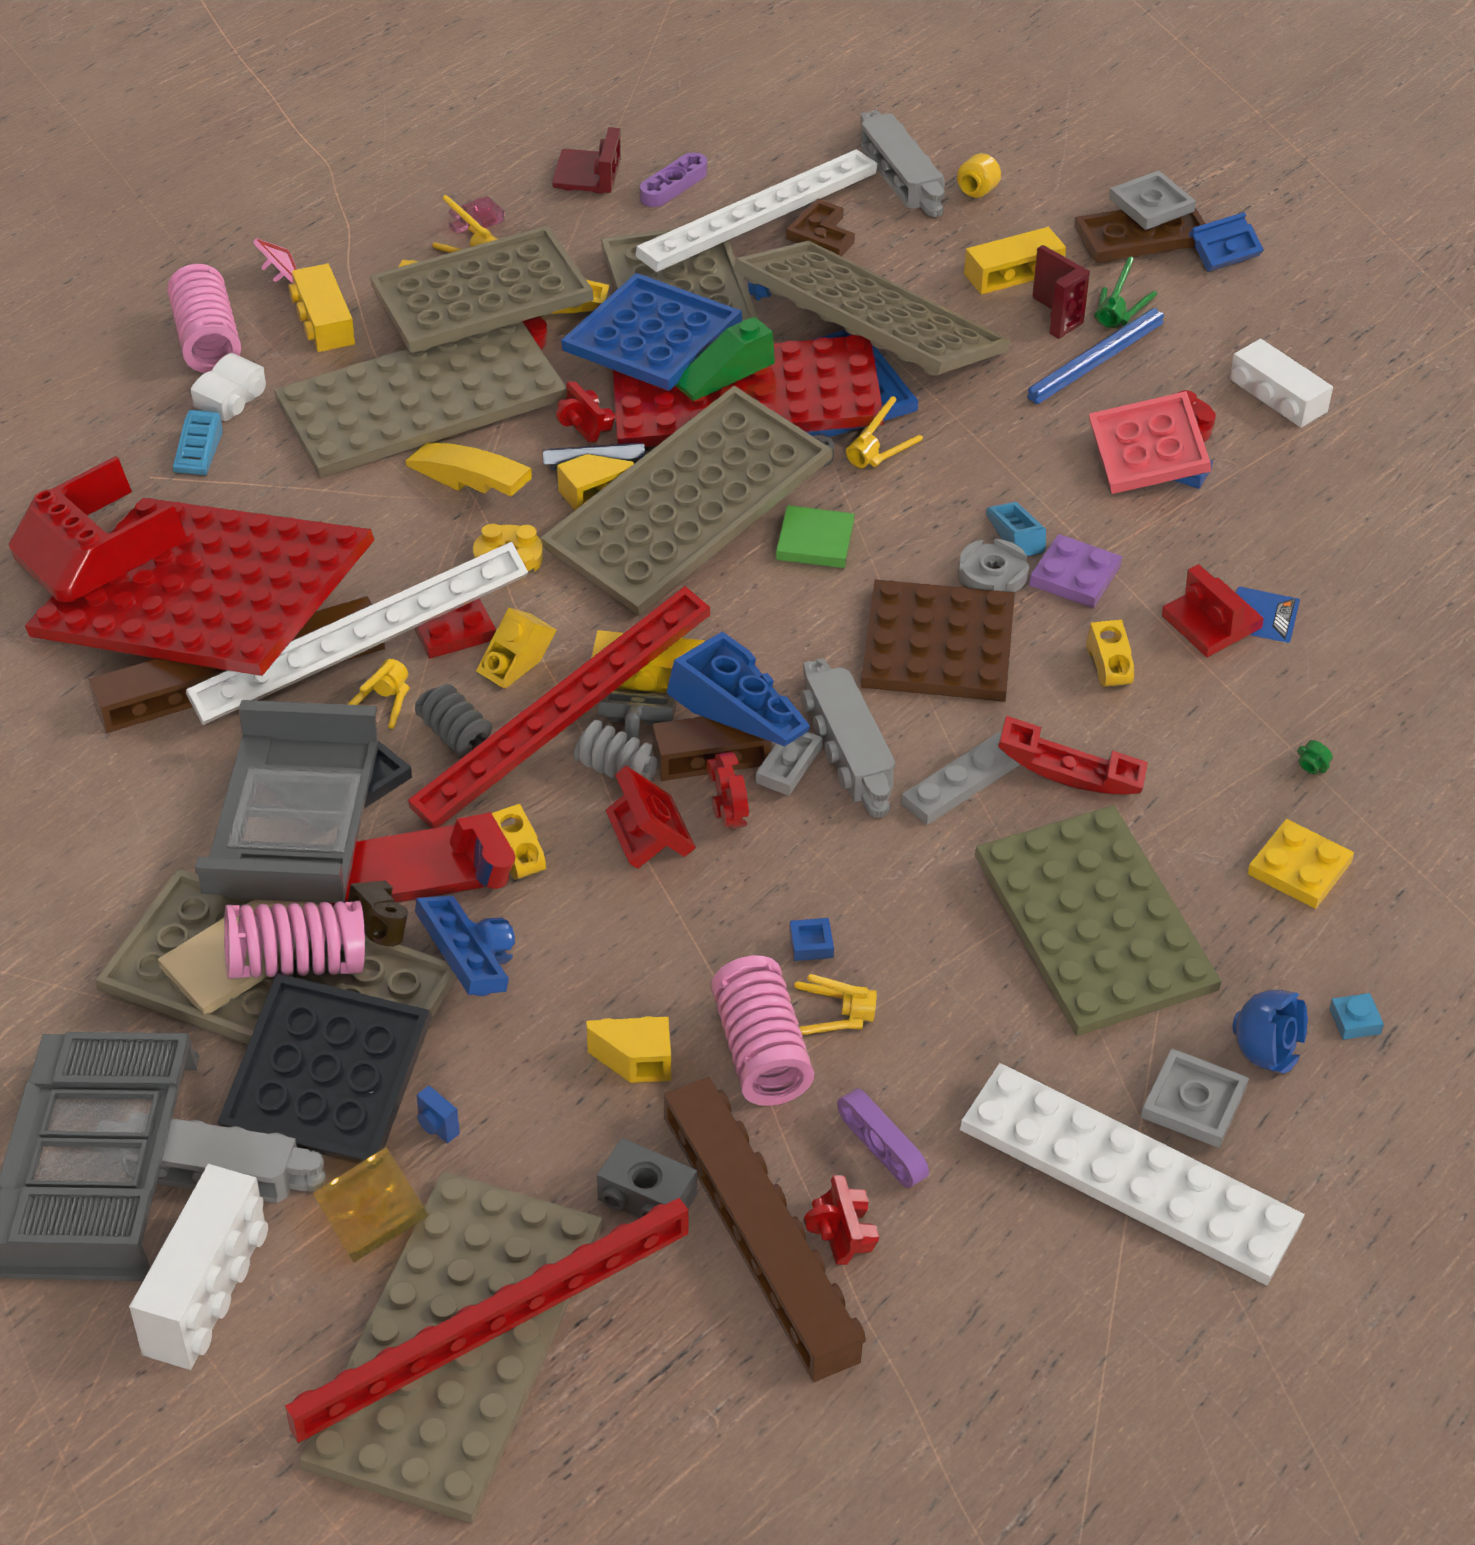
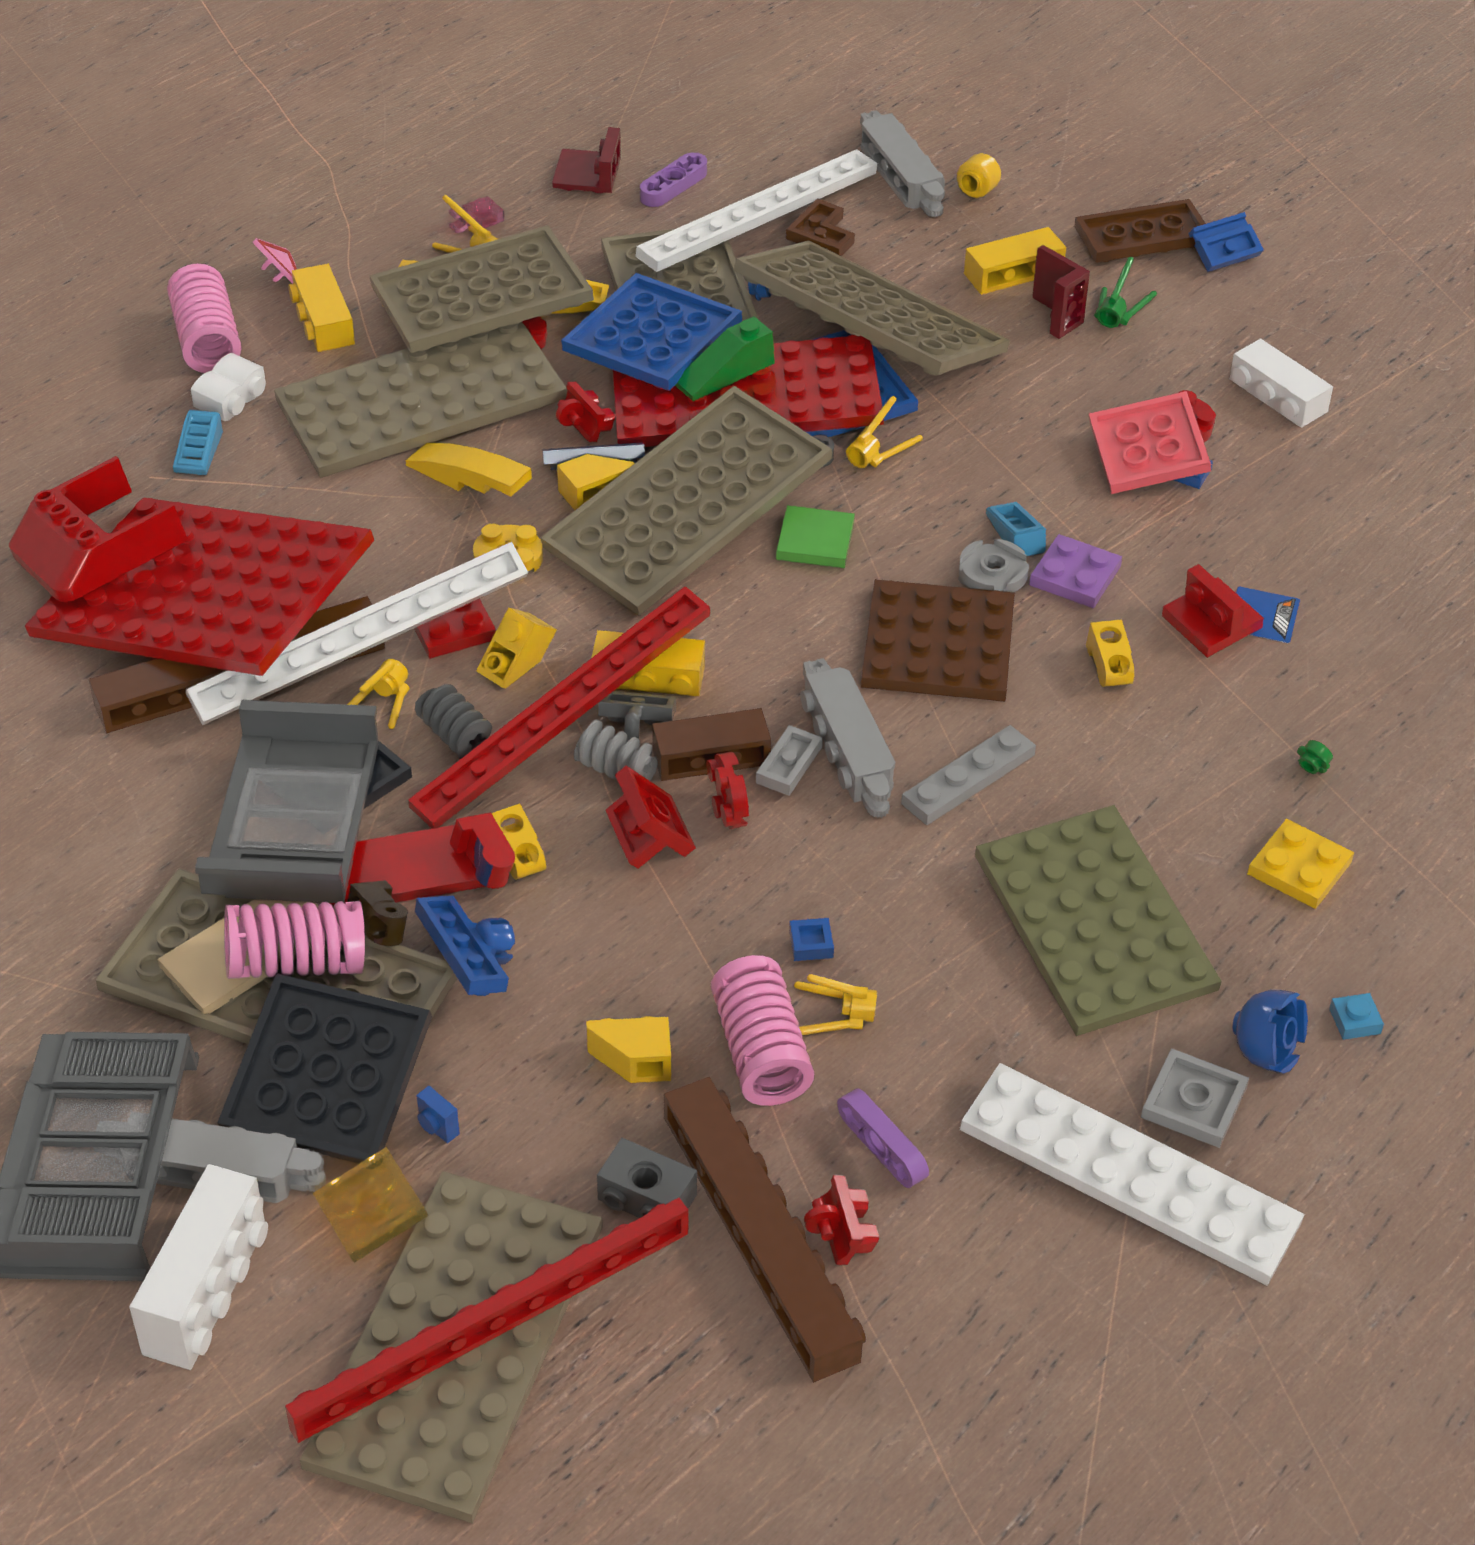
blue wedge [666,631,810,747] -> none
red slope [998,716,1148,794] -> none
blue axle [1027,308,1164,404] -> none
light grey plate [1109,170,1196,230] -> none

